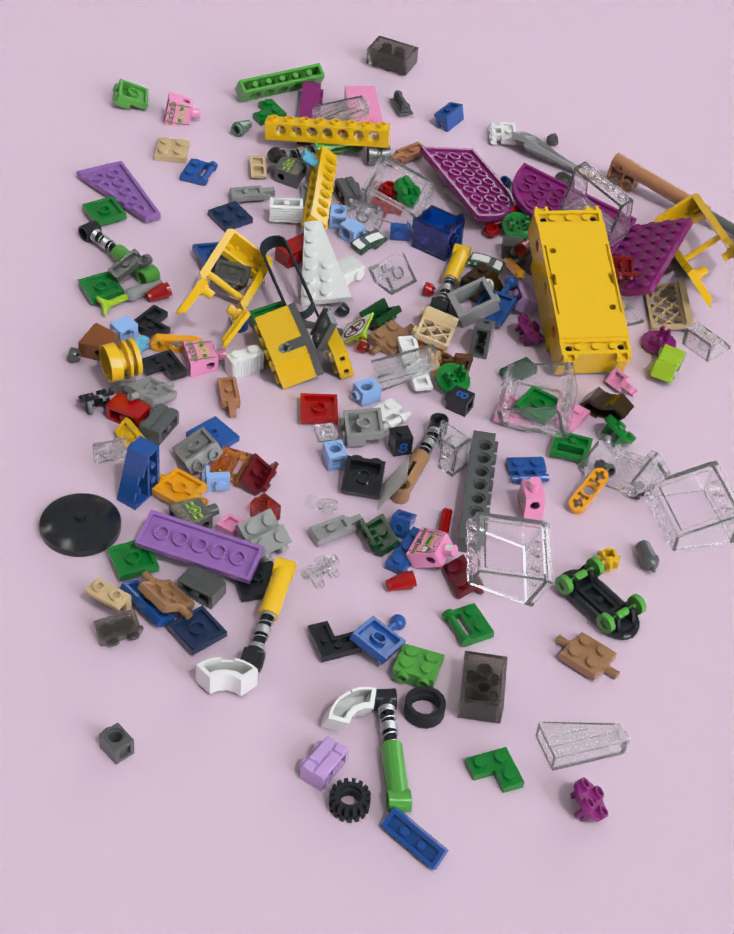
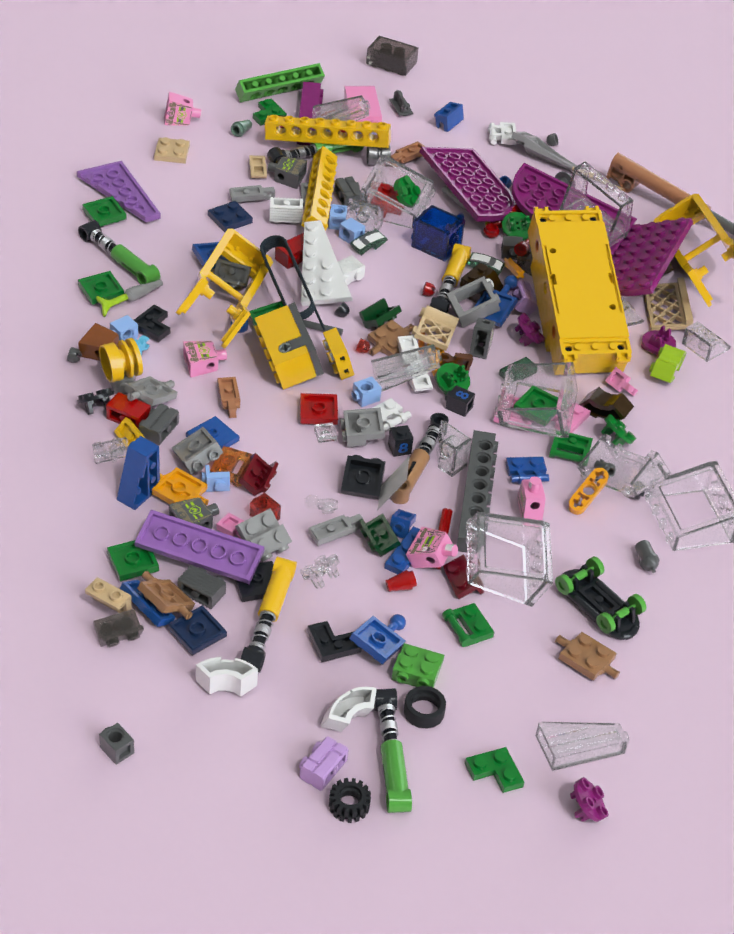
black dish [40,493,121,557] -> none
dark grey hinge [108,248,153,282] -> none
bright green plate [112,78,149,110] -> none
black plate [142,349,188,381] -> none
red cone [145,282,172,302] -> none
light orange beam [150,334,203,353] -> none
blue plate [180,158,218,186] -> none
white brick [225,344,265,379] -> none
medium azure plate [301,147,318,167] -> none
dark grey plate [310,306,338,351] -> none
light blue brick [322,439,348,471] -> none
piece [341,312,374,344] -> none
clear slope [368,251,417,295] -> none
red plate [381,181,397,195] -> none
blue plate [381,807,449,870] -> none
blue plate [389,221,413,241] -> none
clear smoke brick [457,651,508,724] -> none
yellow gear [596,548,621,572] -> none
dark red bracket [612,255,641,280] -> none

